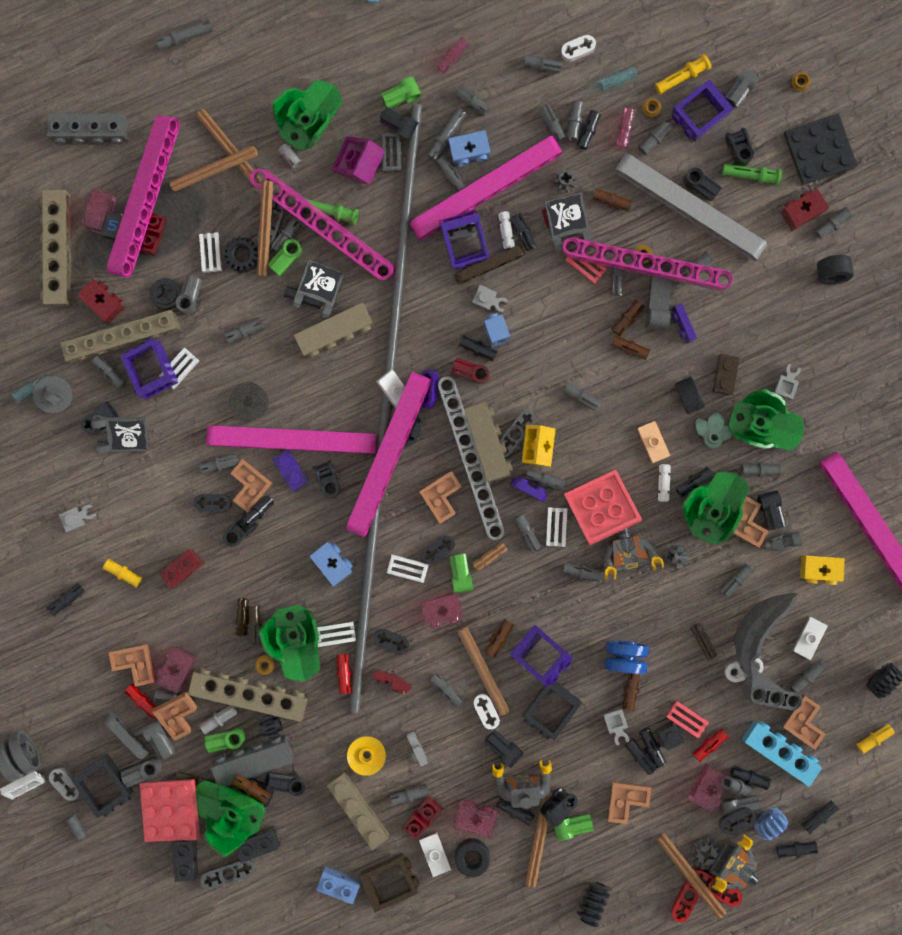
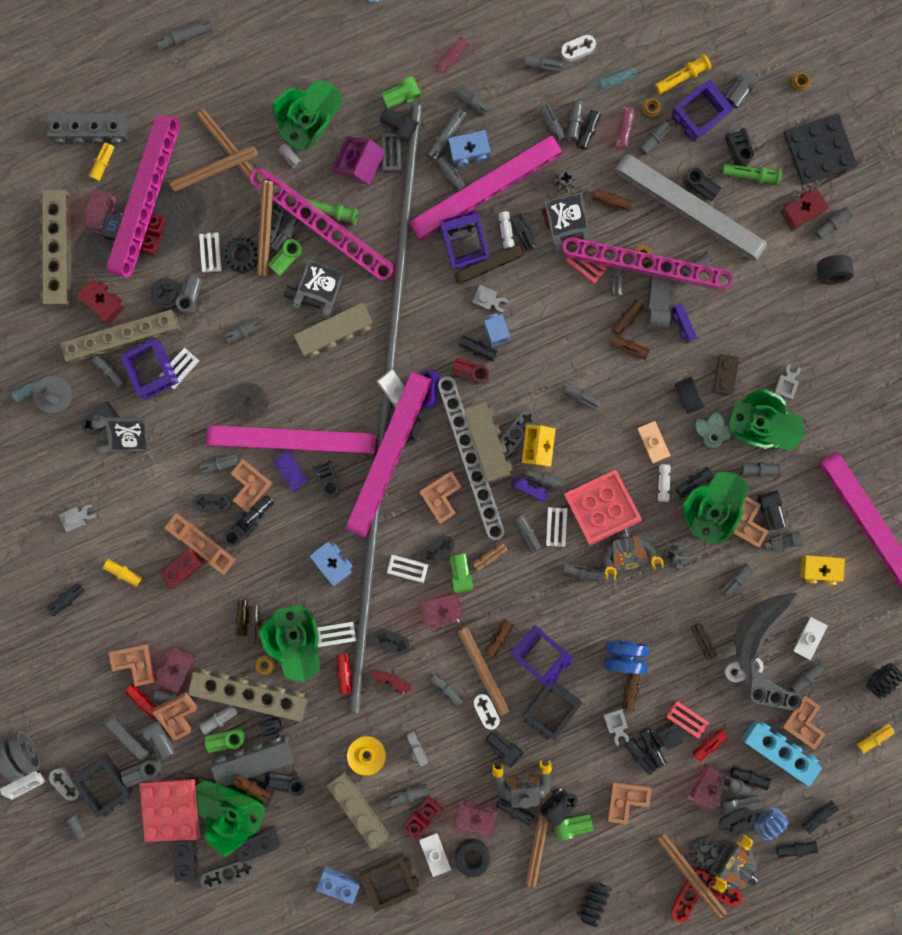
none -> yellow axle [89,143,114,181]
none -> nougat slope [165,513,236,575]

